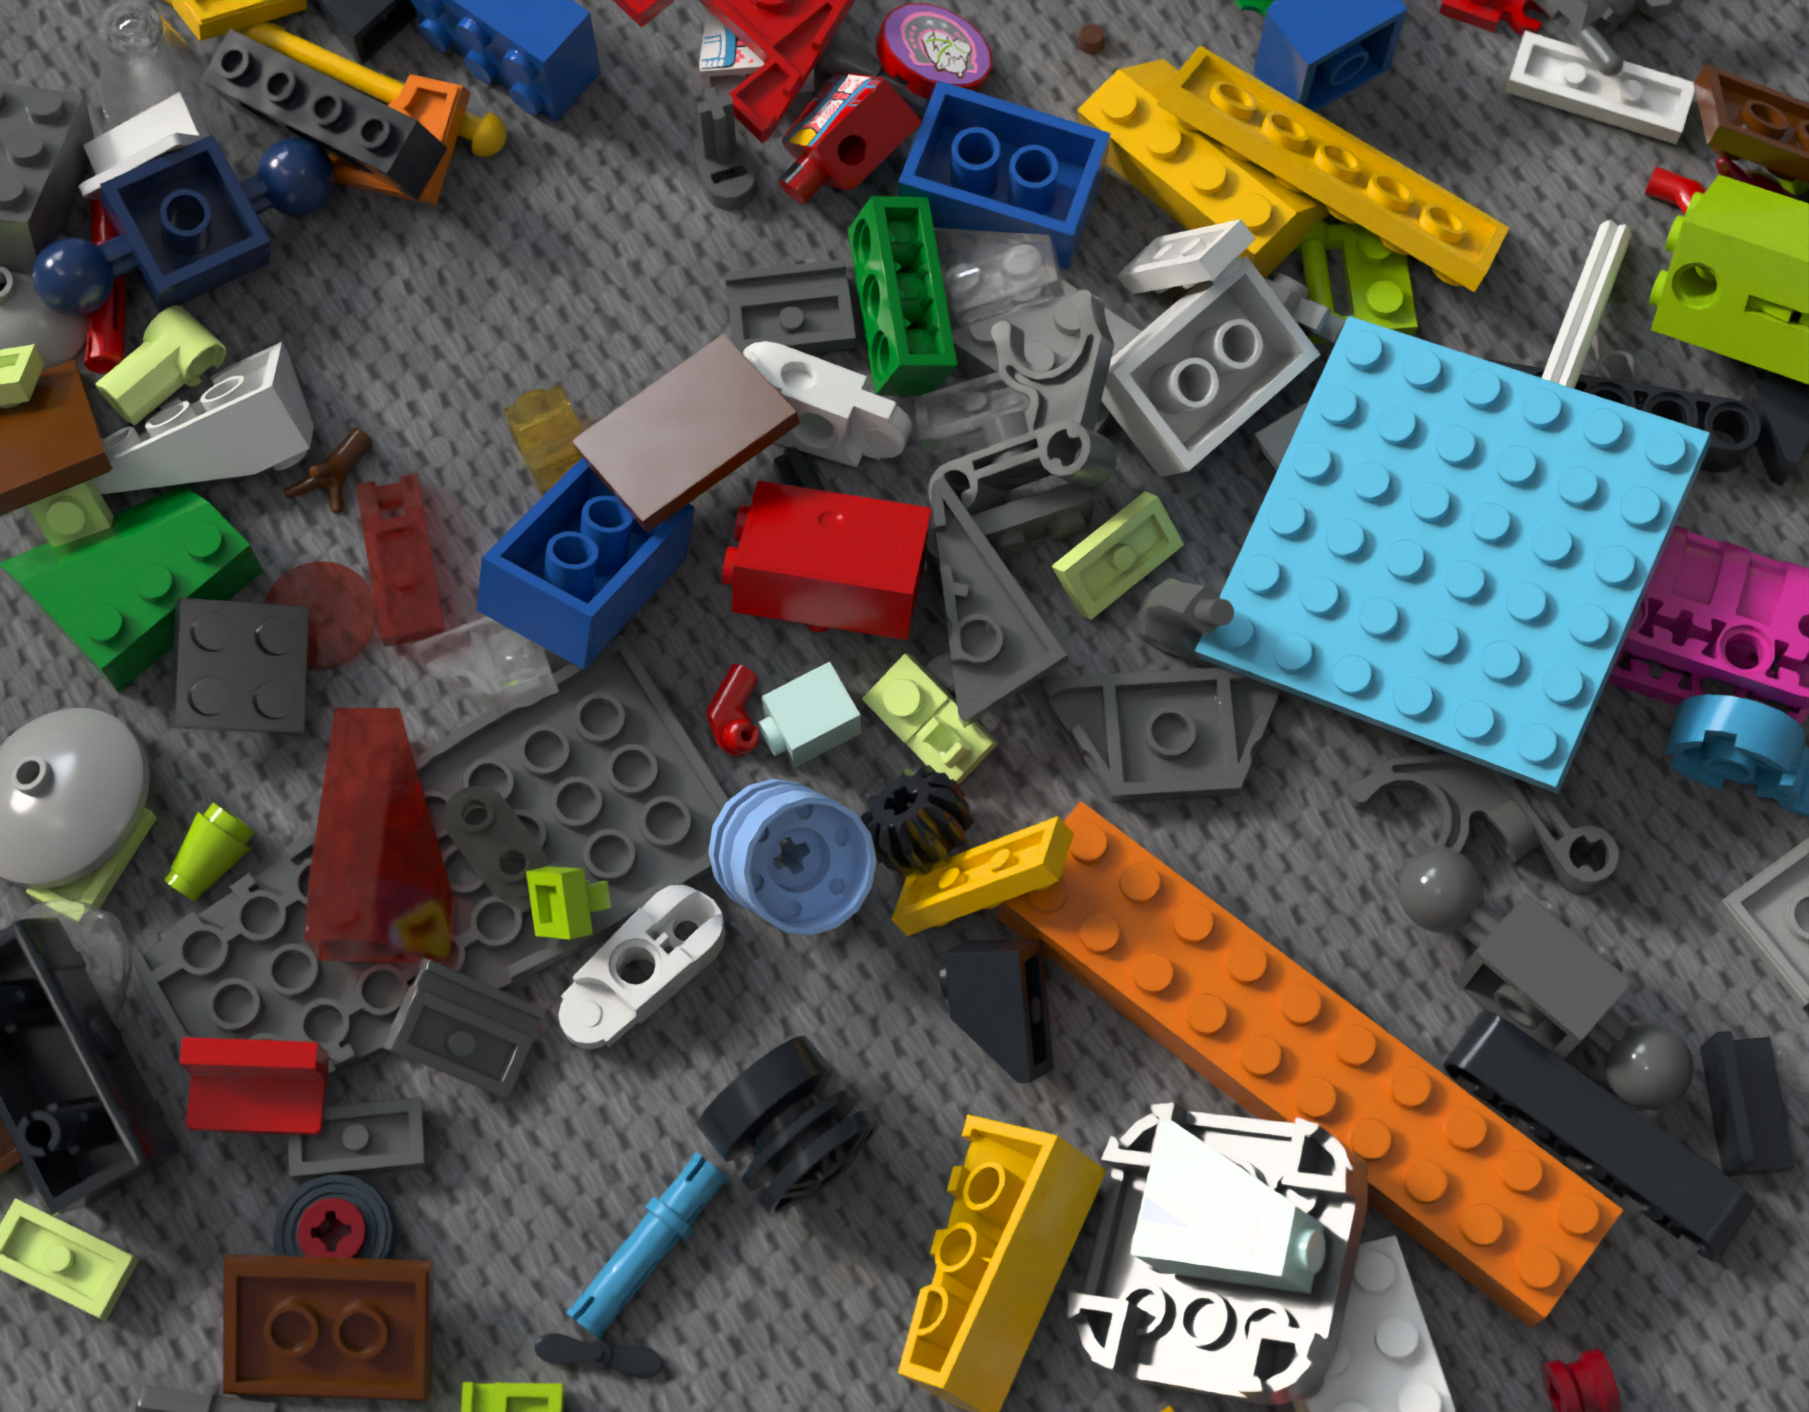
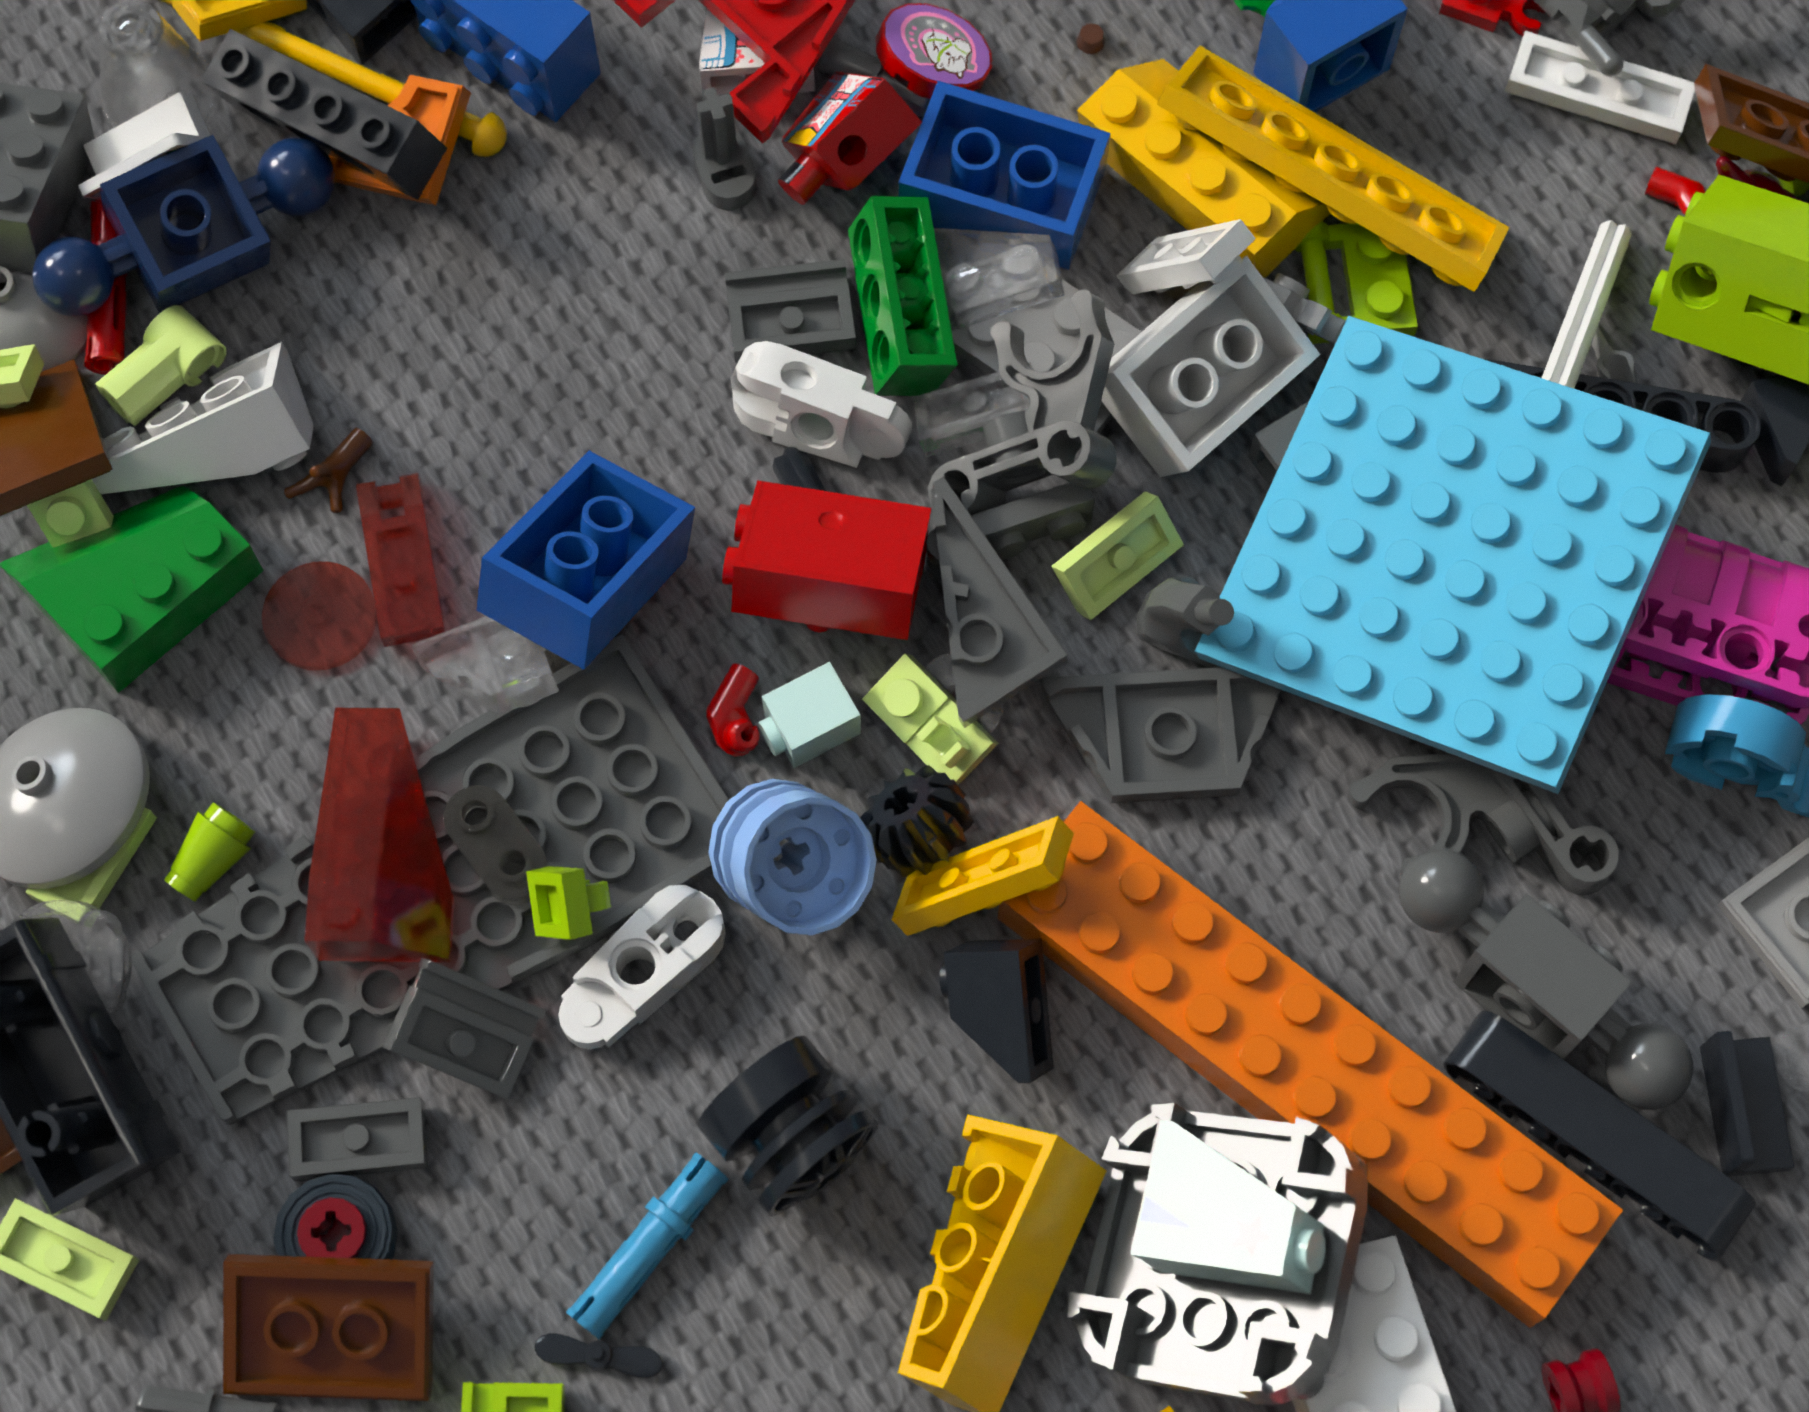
black plate [170,598,309,735] -> none
red panel [179,1037,330,1136] -> none
clear yellow brick [503,385,584,494] -> none
tile [571,333,800,533] -> none

